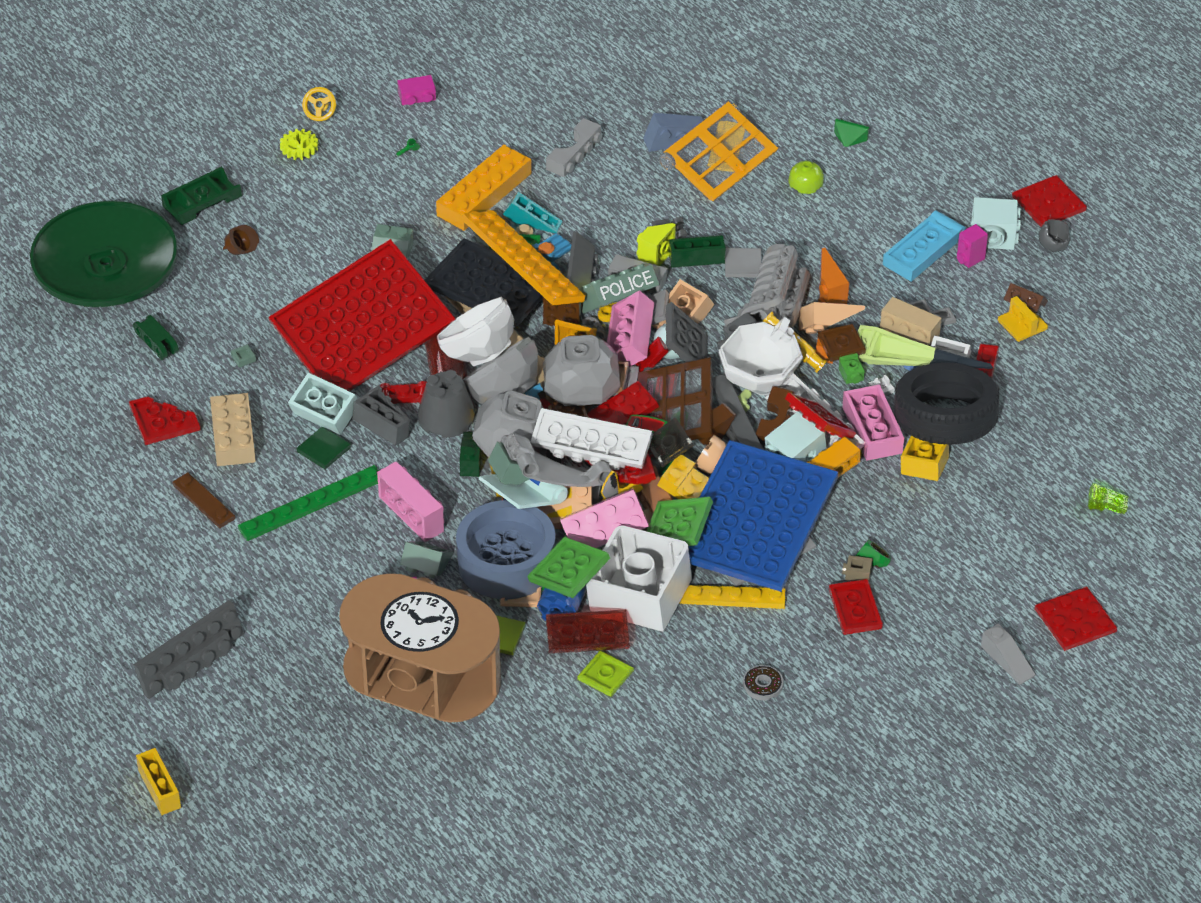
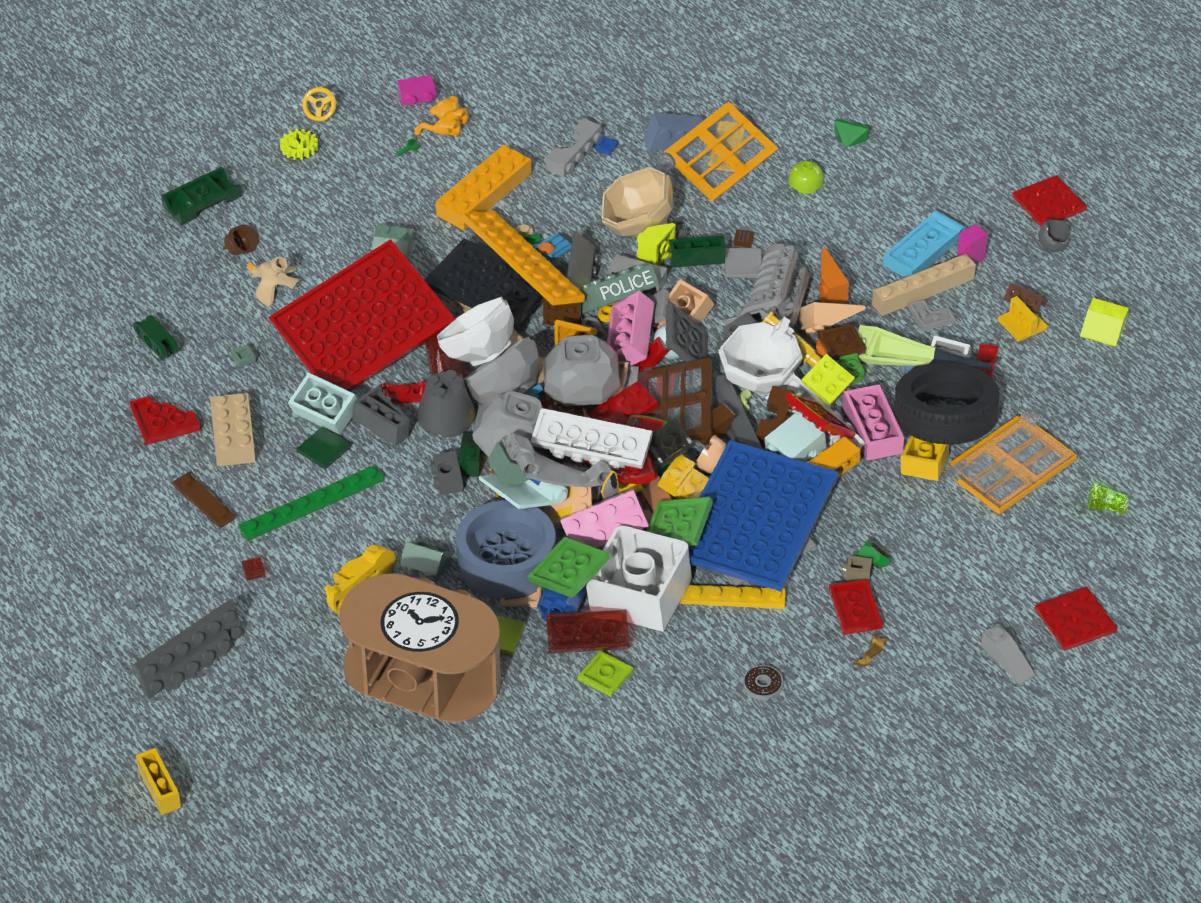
dark green dish [30,201,177,307] -> none
bright pink brick [377,461,445,542] -> none
teal slope [503,192,563,233] -> none
white tile [869,375,895,396] -> none
tan brick [880,297,942,346] -> none
light aqua brick [971,197,1021,250] -> none
none -> clear red plate [242,557,266,581]
none -> tan animal [247,257,299,307]
none -> yellow piece [325,545,396,615]
none -> light orange animal [414,95,469,136]
none -> dark grey brick [430,451,463,495]
none -> blue tile [594,136,618,155]
none -> tan rock [602,167,673,237]
none -> reddish brown tile [733,230,754,248]
none -> neon yellow plate [801,354,855,406]
none -> pearl gold hair [852,636,888,667]
none -> tan brick [872,254,976,316]
none -> clear door [945,410,1077,515]
none -> neon yellow slope [1080,298,1129,346]

